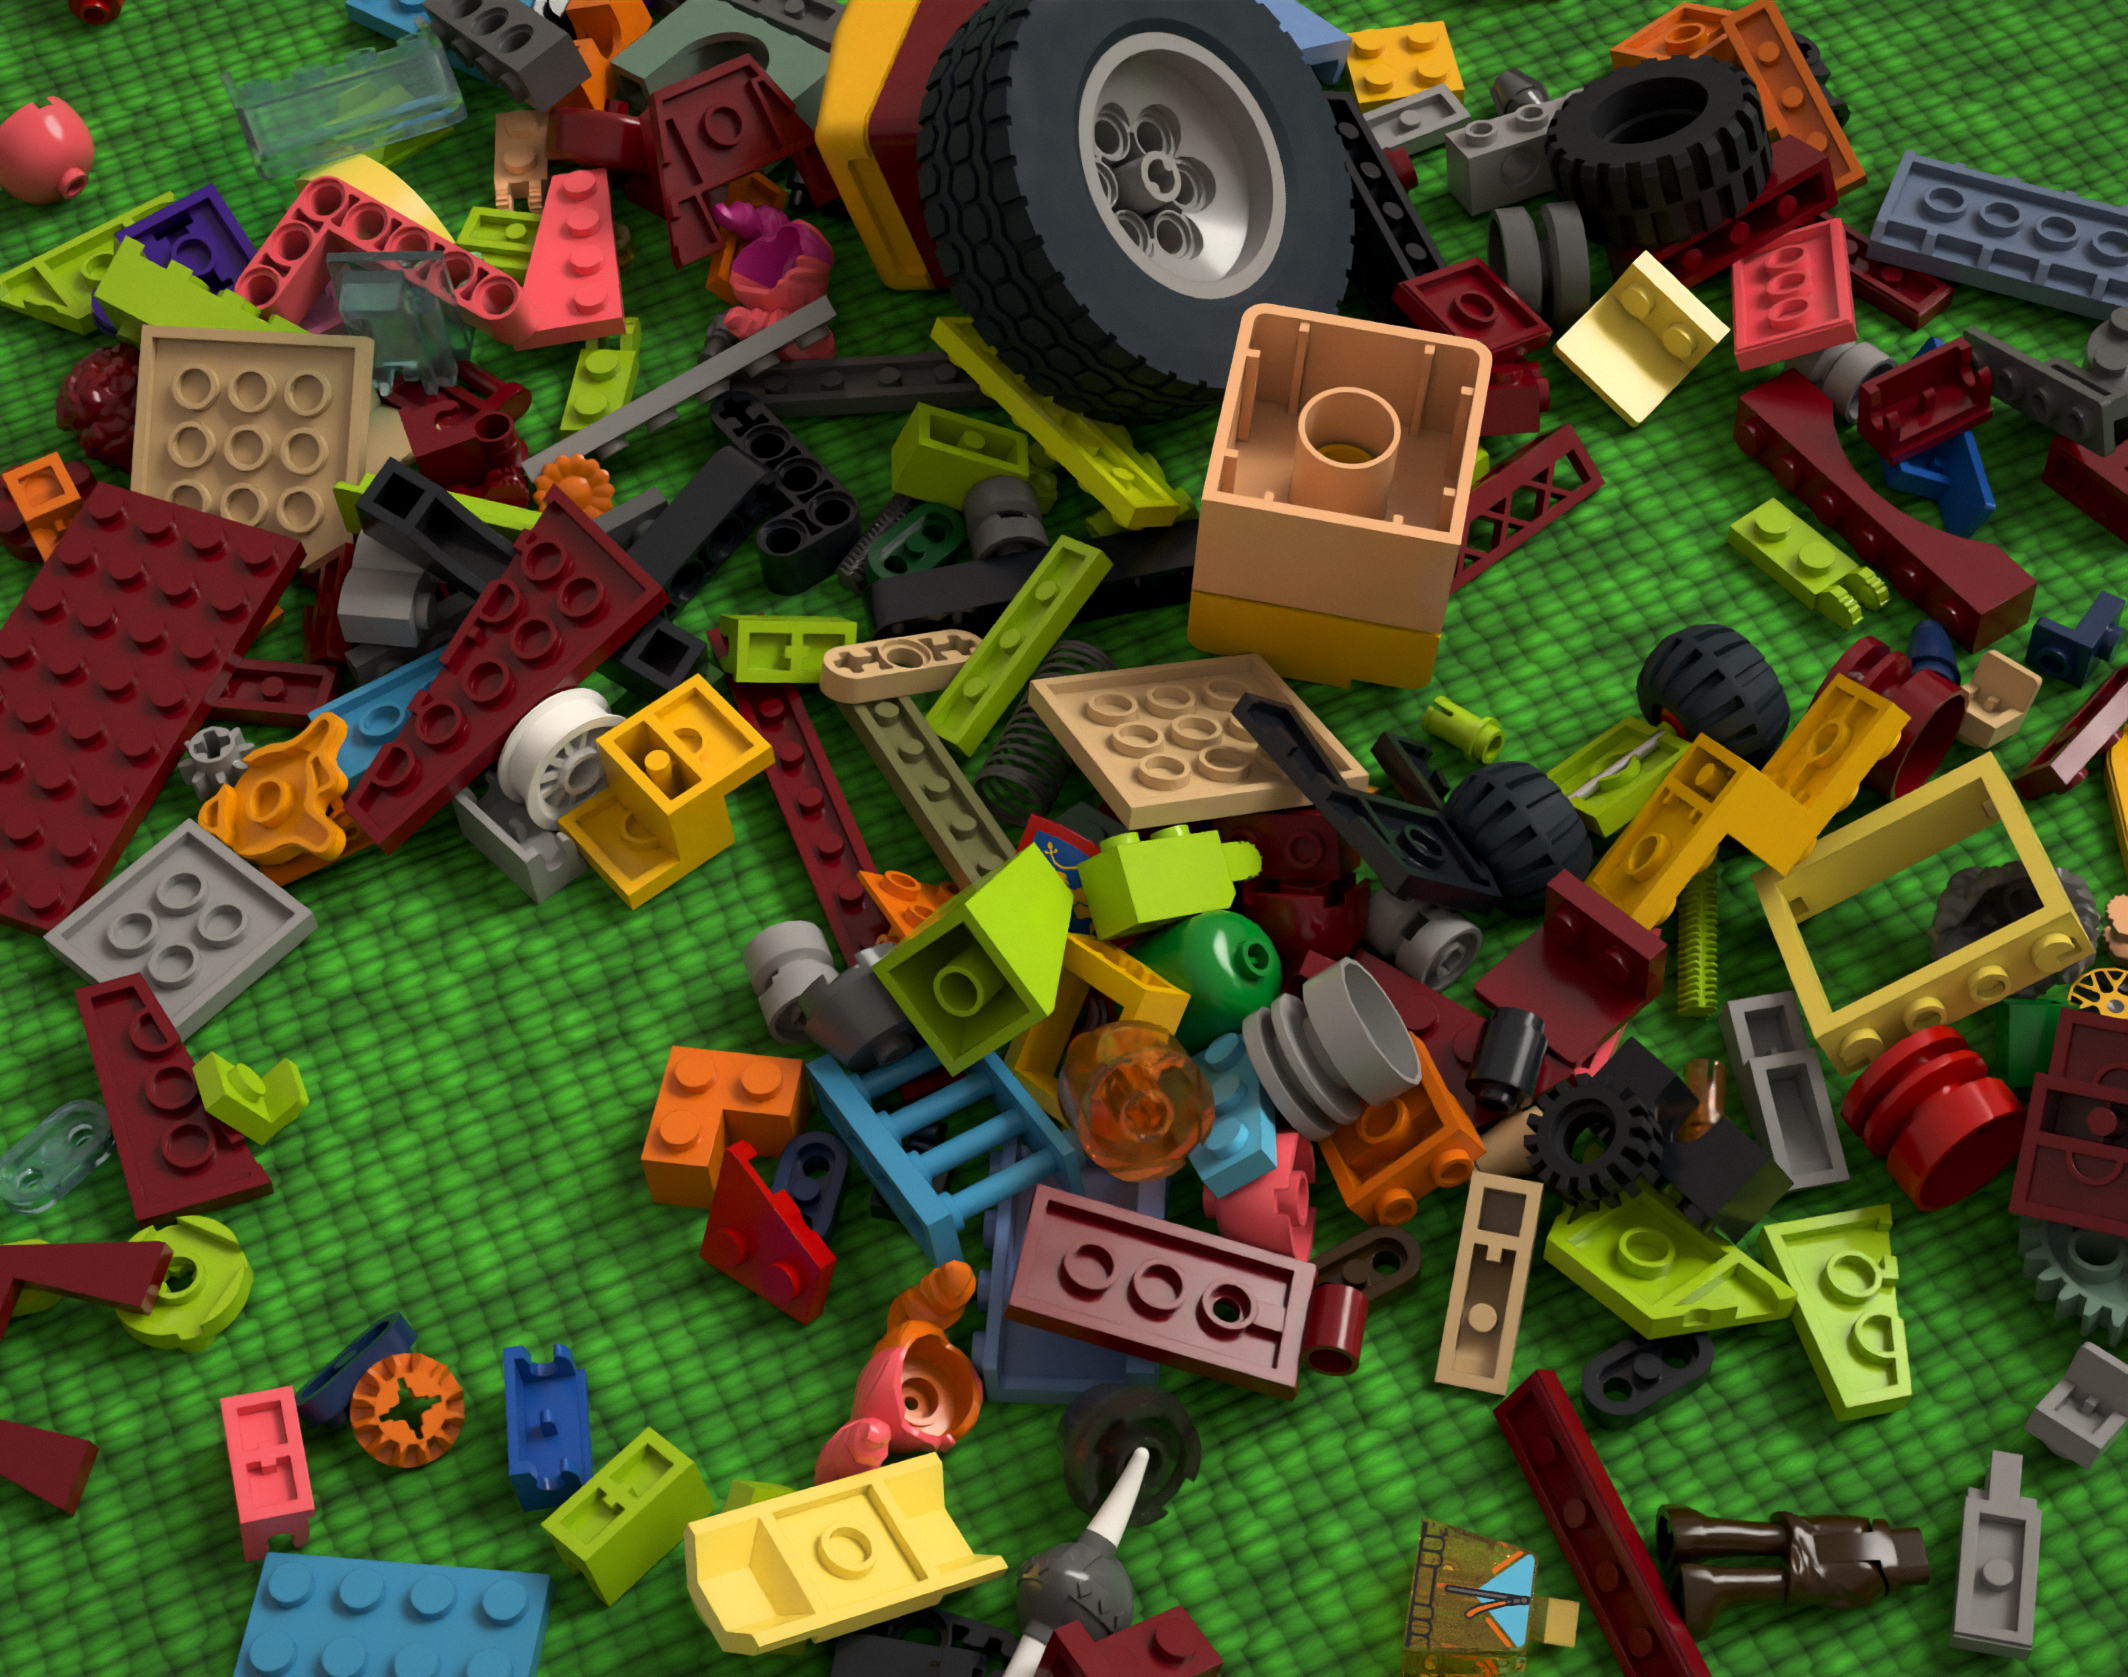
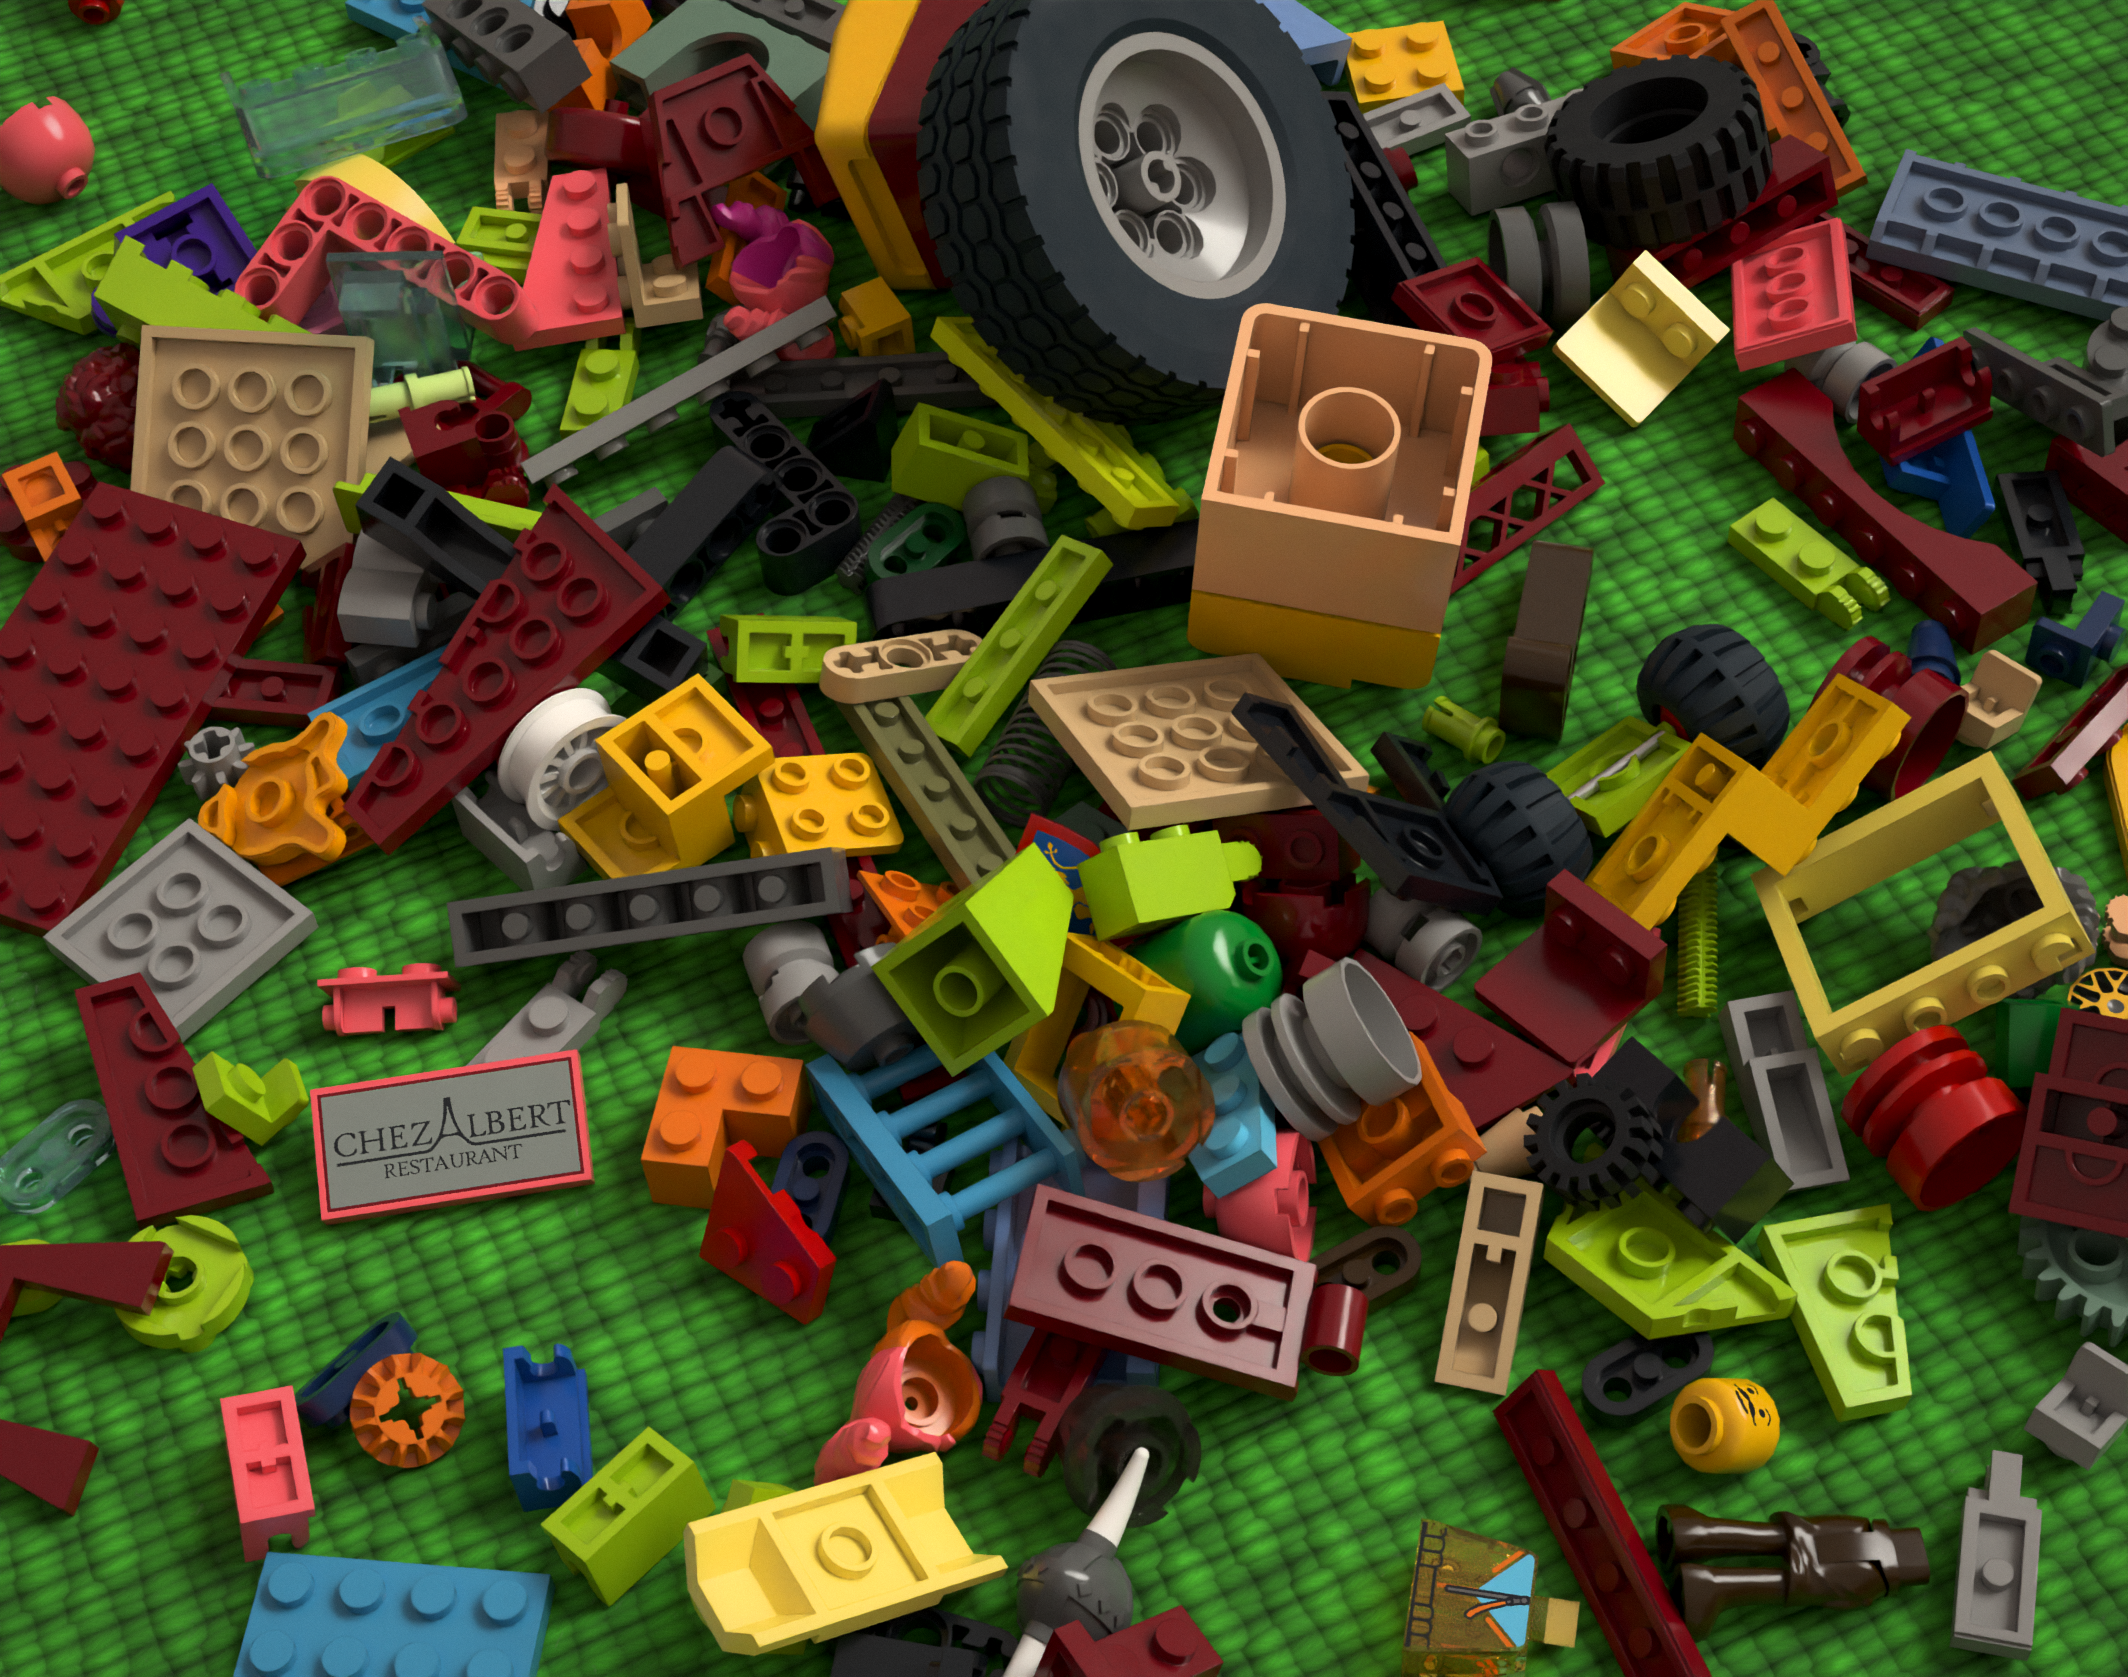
orange piece [533,453,615,520] -> none
black brick [1465,1007,1548,1115] -> none
none -> light grey tile [310,1049,595,1225]
none -> coral hinge [317,963,461,1037]
none -> yellowish green pin [369,366,476,424]
none -> dark grey brick [447,847,854,968]
none -> light grey hinge [466,950,628,1066]
none -> tan bracket [607,183,703,328]
none -> yellow bracket [733,753,904,859]
none -> black slope [805,377,899,483]
none -> yellow brick [838,276,916,357]
none -> dark red hinge [981,1328,1110,1479]
none -> dark brown beam [1498,540,1594,741]
none -> yellow head [1670,1378,1780,1474]
none -> black hinge [1993,470,2085,615]

